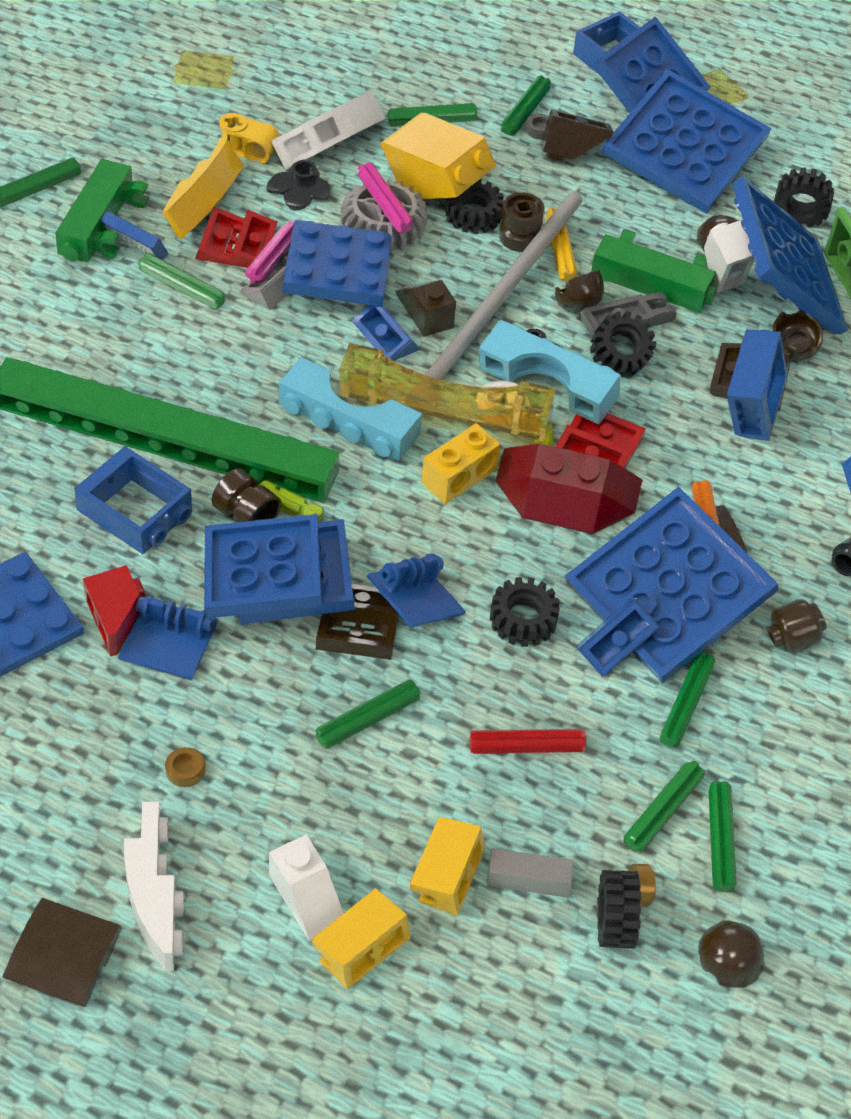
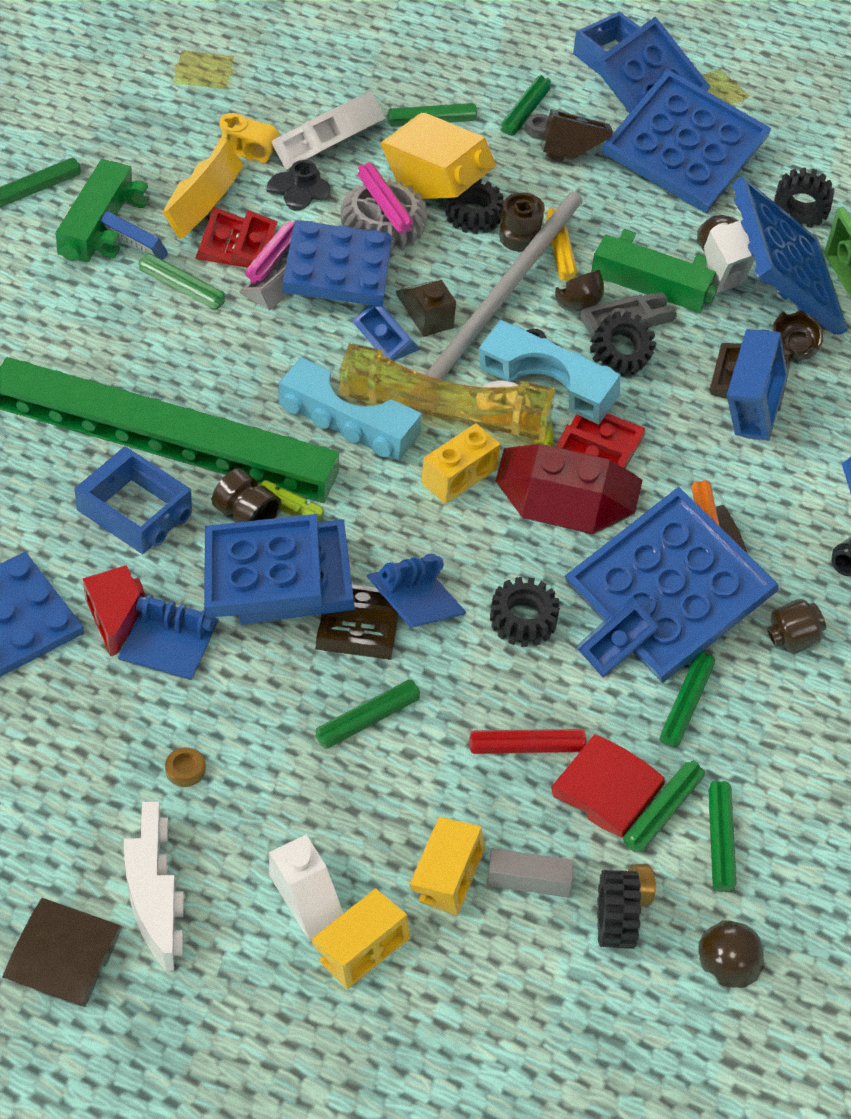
none -> red slope [551,734,665,838]

